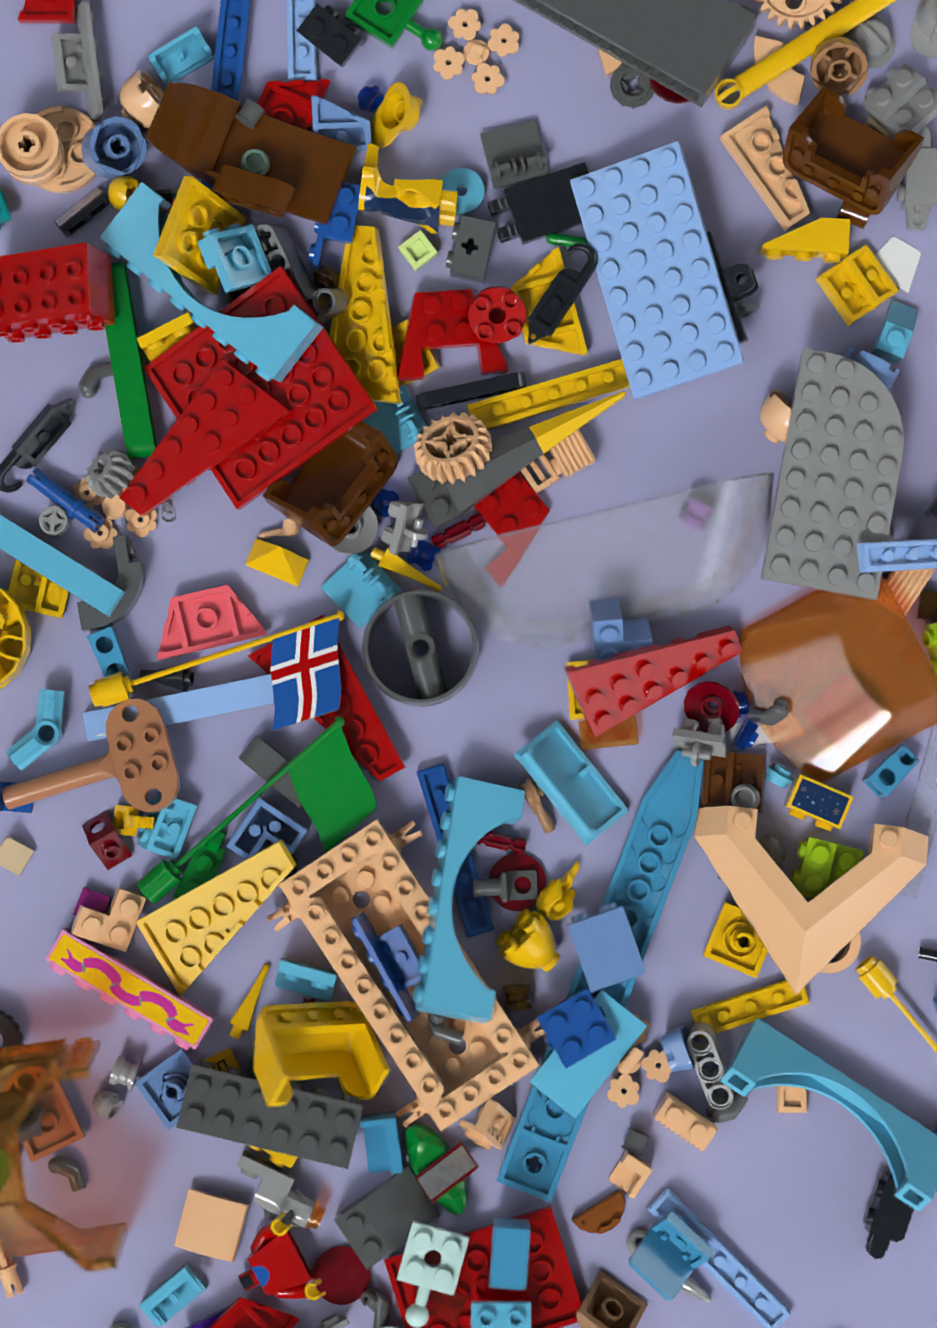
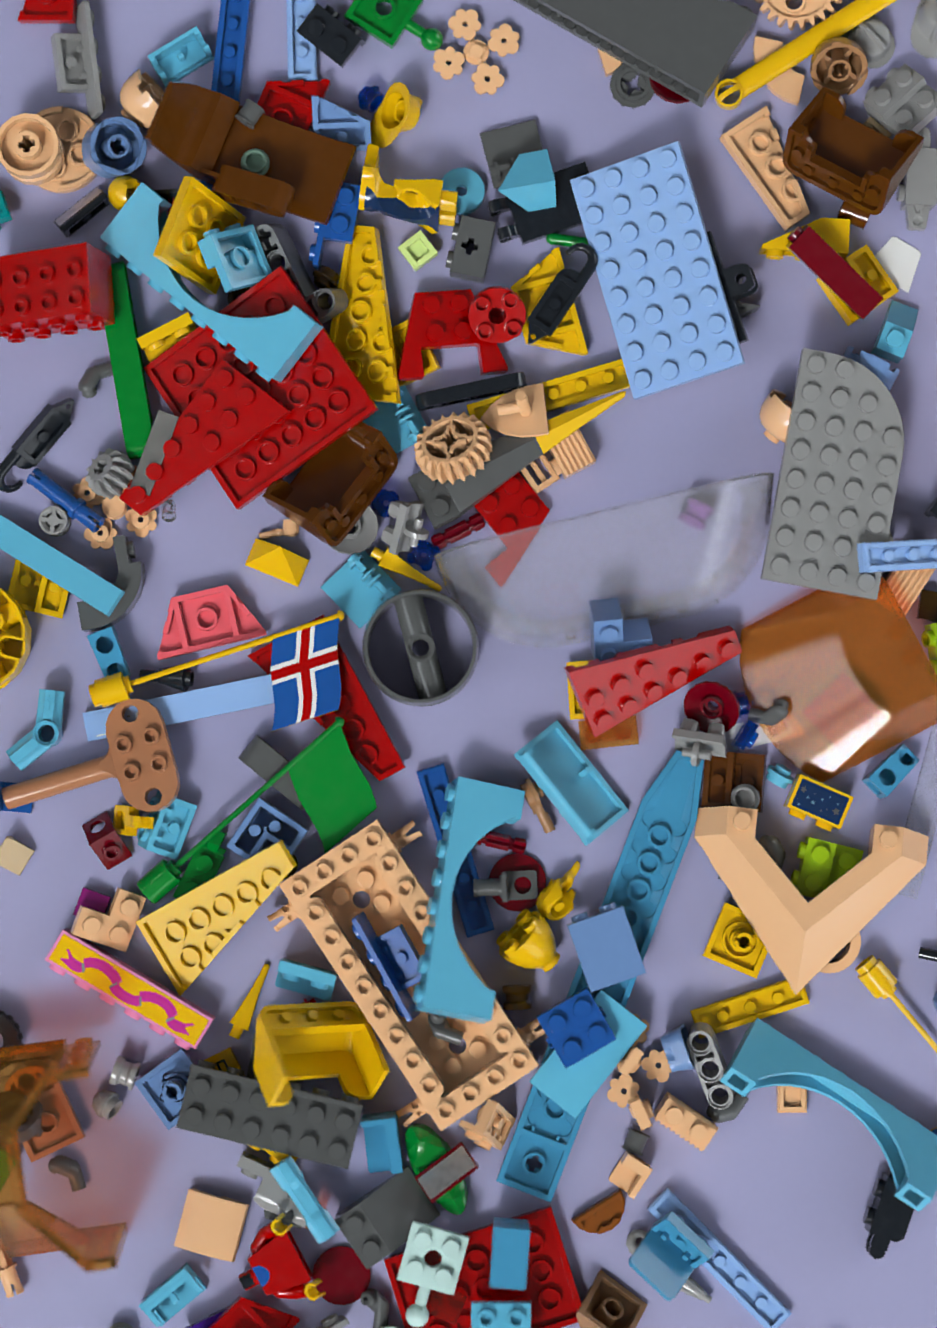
none -> dark grey sticker [129,410,179,496]
none -> medium azure axle [269,1155,340,1244]
none -> light nougat shield [480,383,549,438]
none -> medium azure slope [498,149,556,212]
none -> light nougat plate [628,1096,654,1131]
none -> dark red brick [786,225,884,319]

